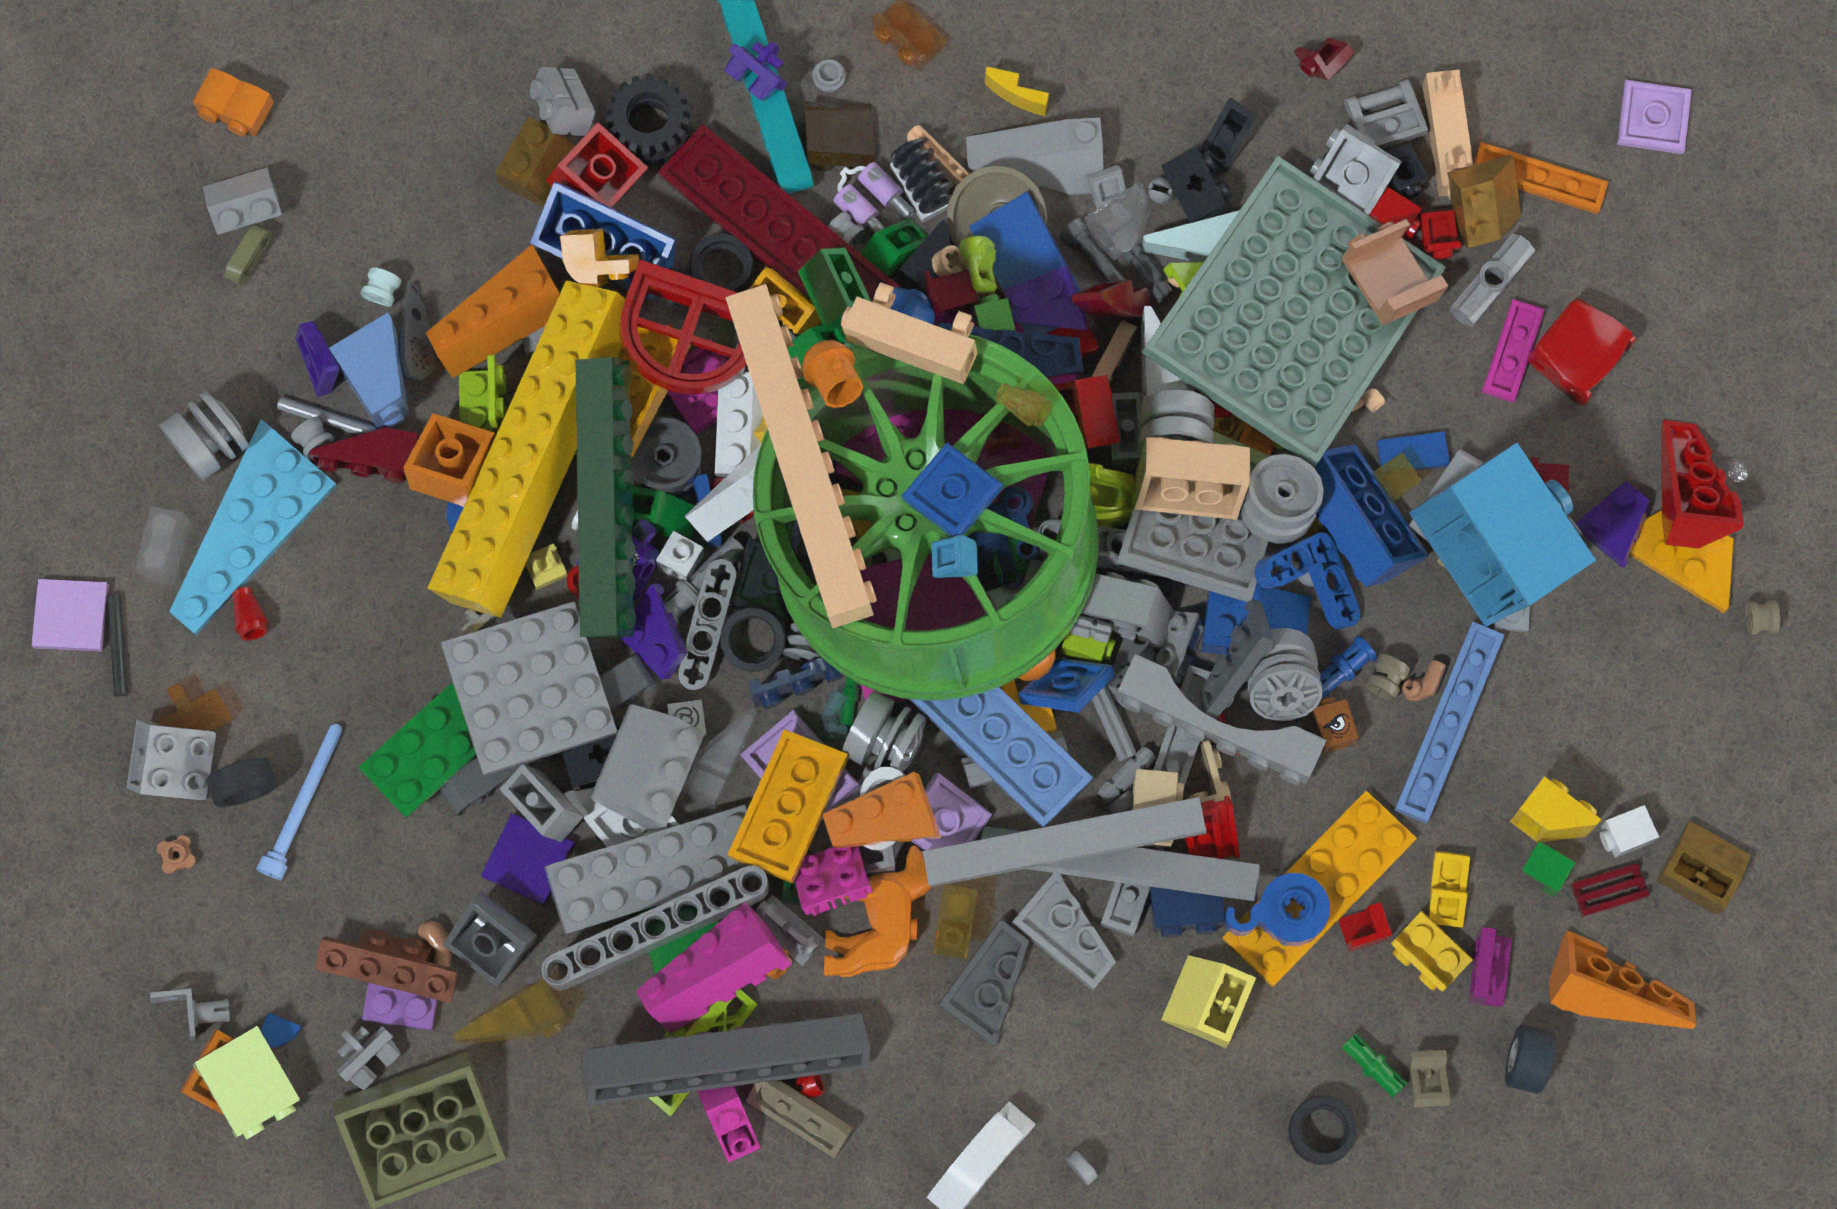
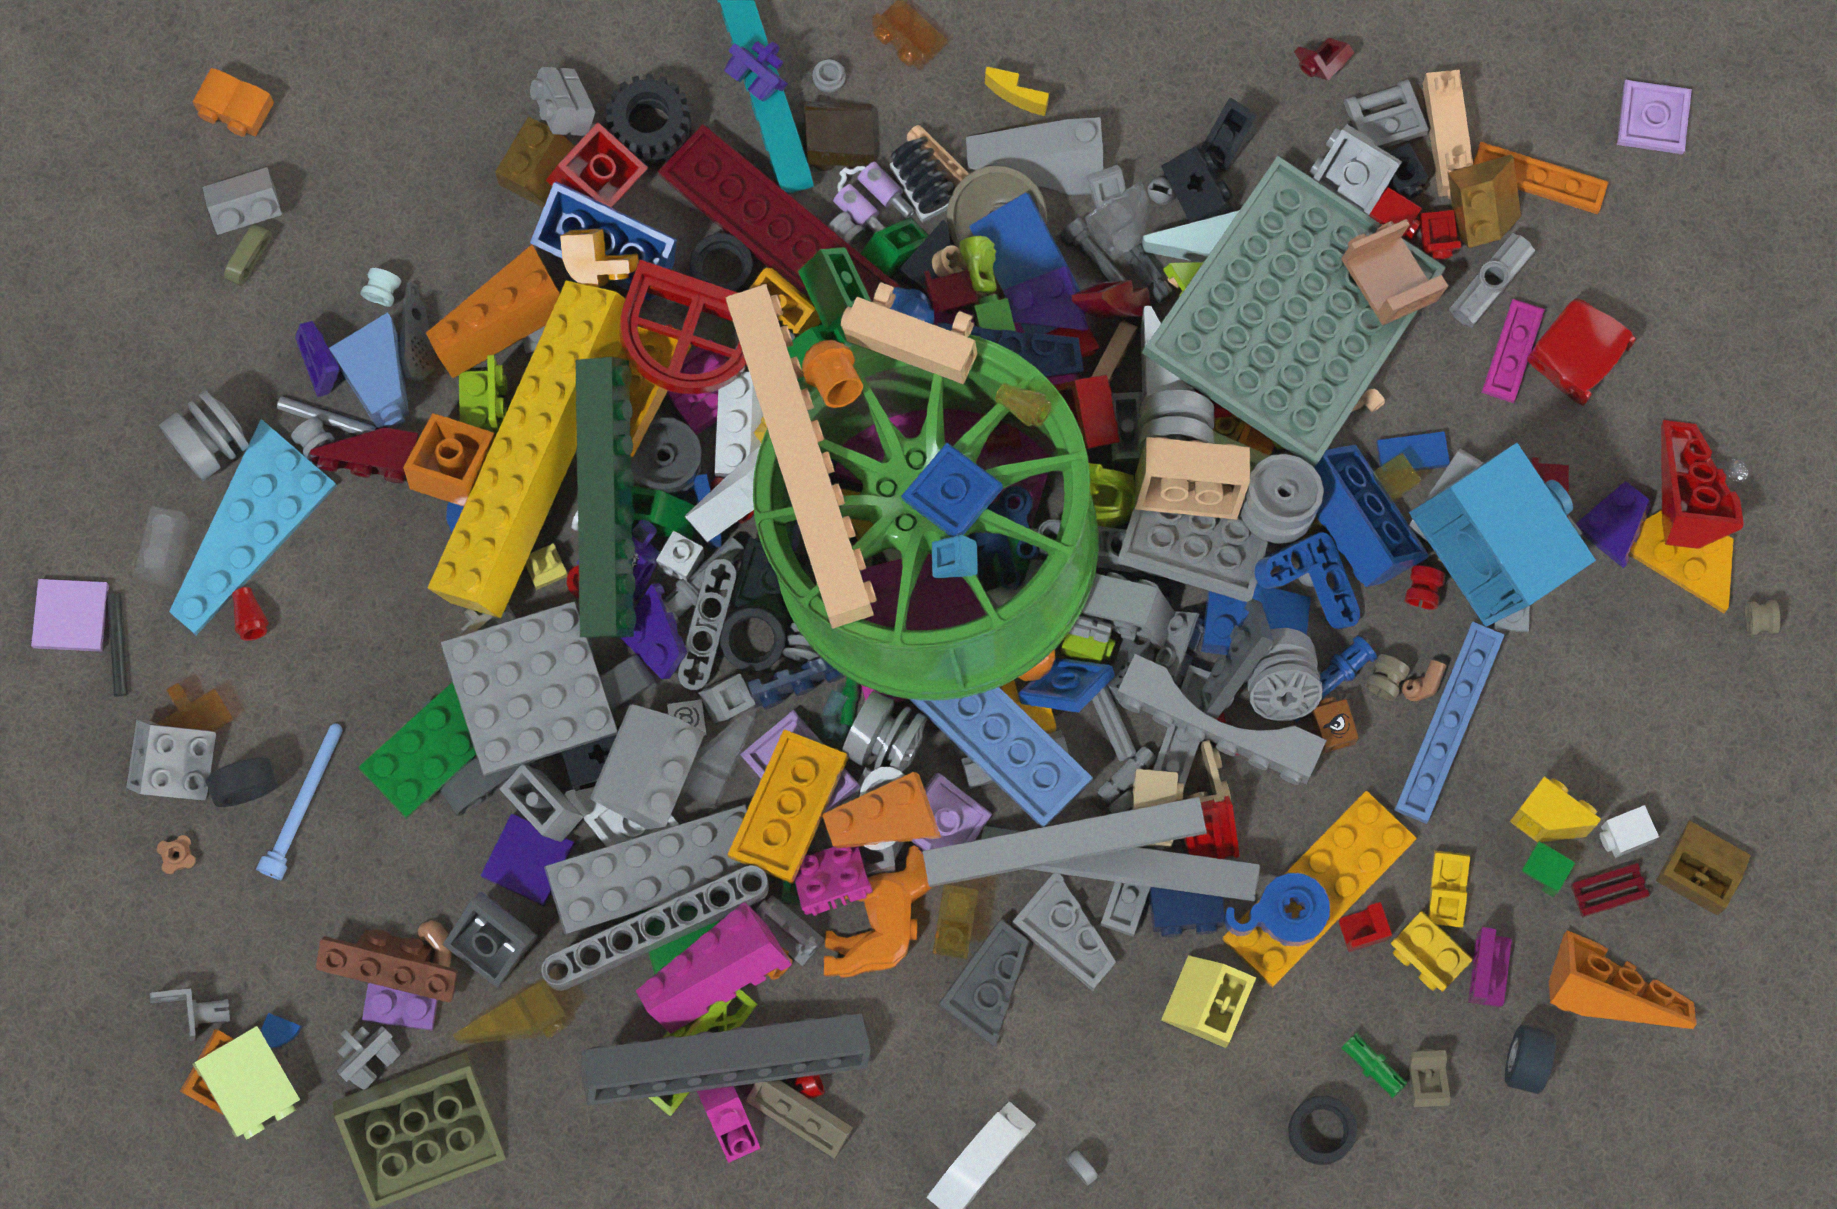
none -> light grey brick [698,673,755,723]
none -> red wheel [1404,566,1446,610]

